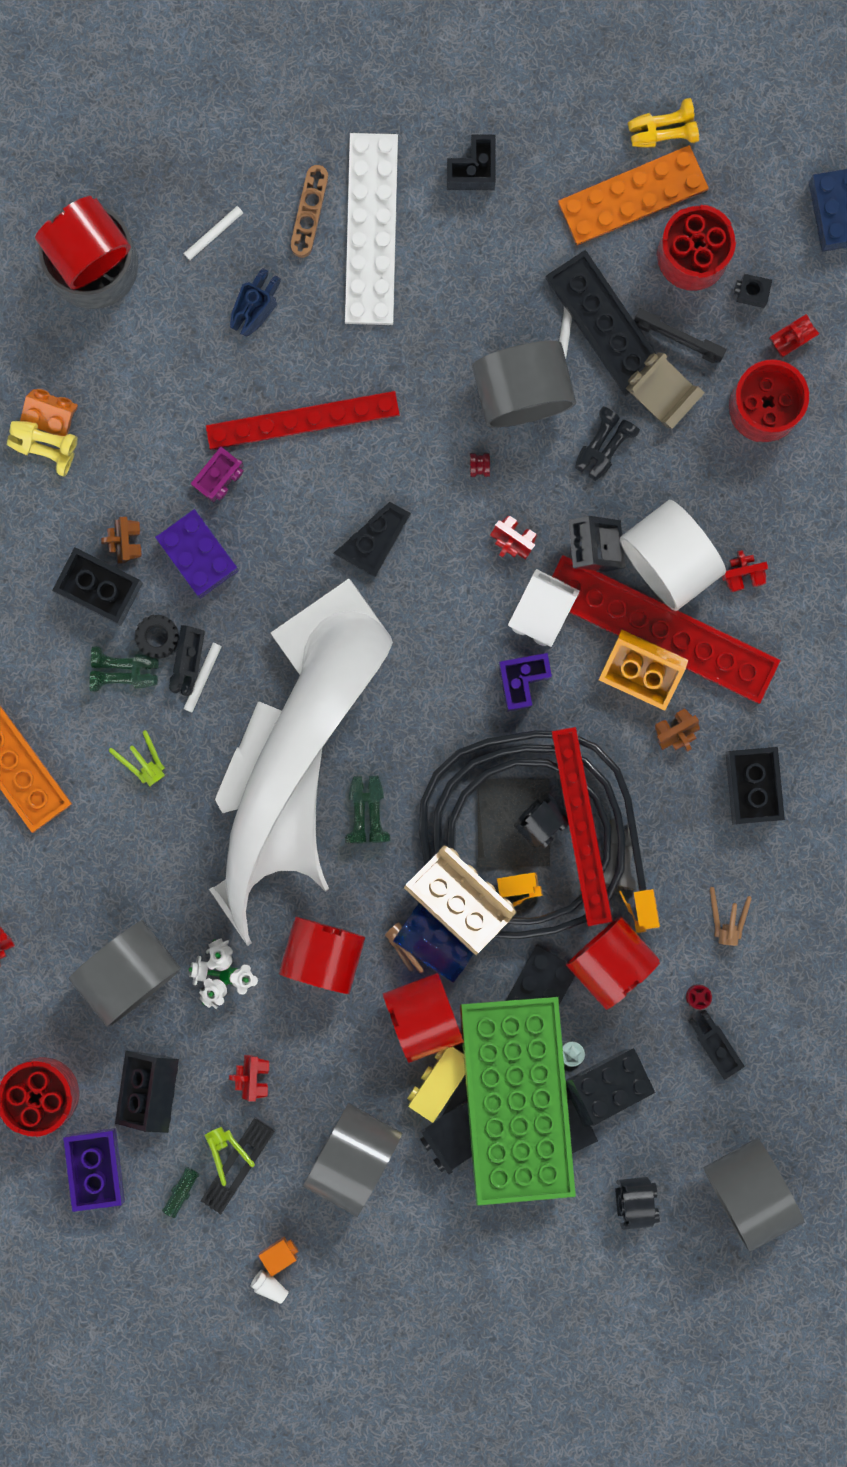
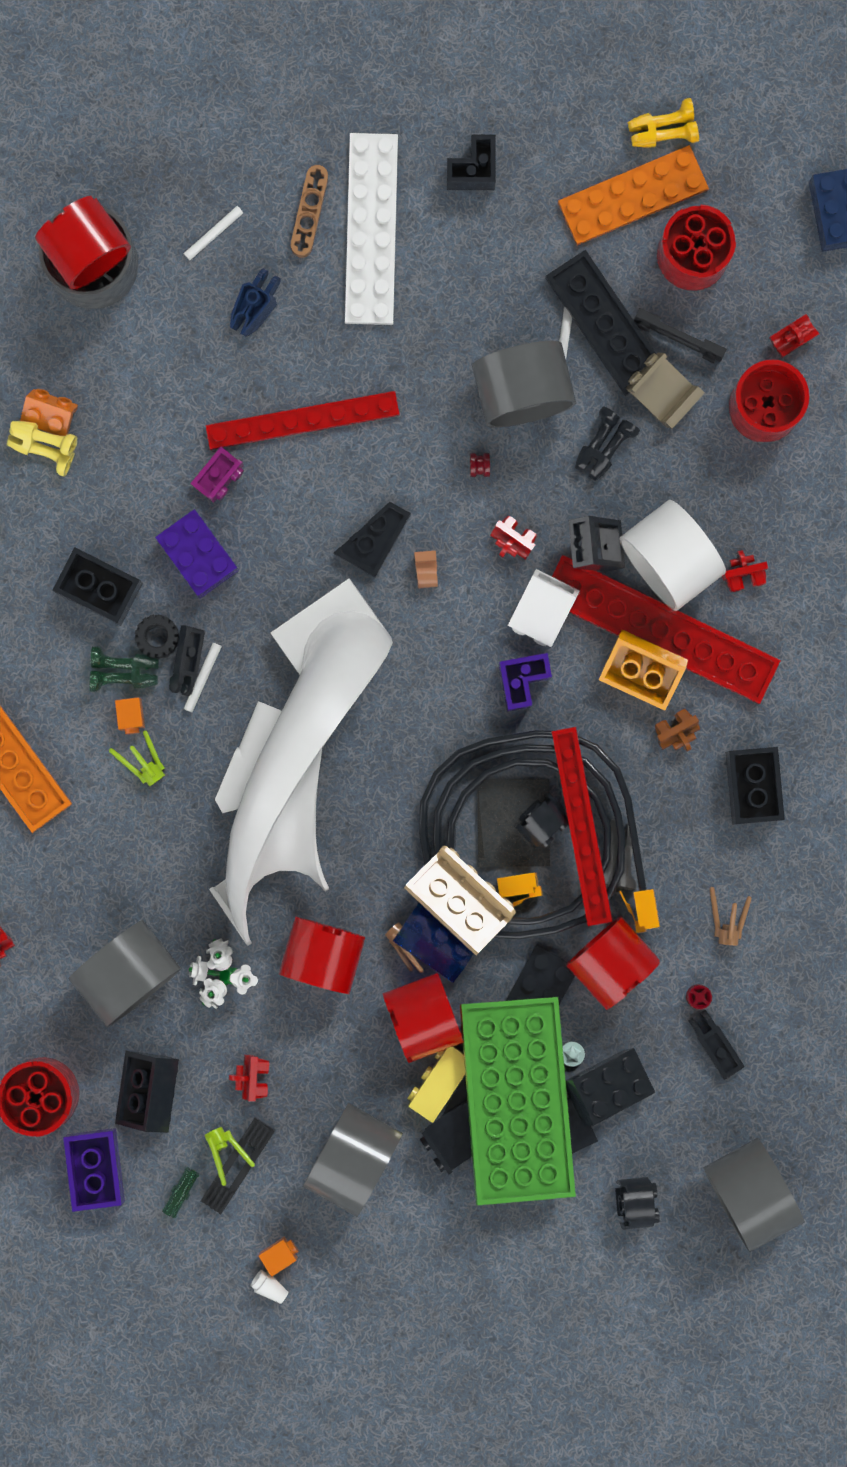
dark orange hips [101,517,142,564] -> none
clear green piece [345,775,390,844] -> none
black brick [734,274,772,308] -> none
none -> orange brick [115,697,145,735]
none -> nougat leg [414,550,438,588]

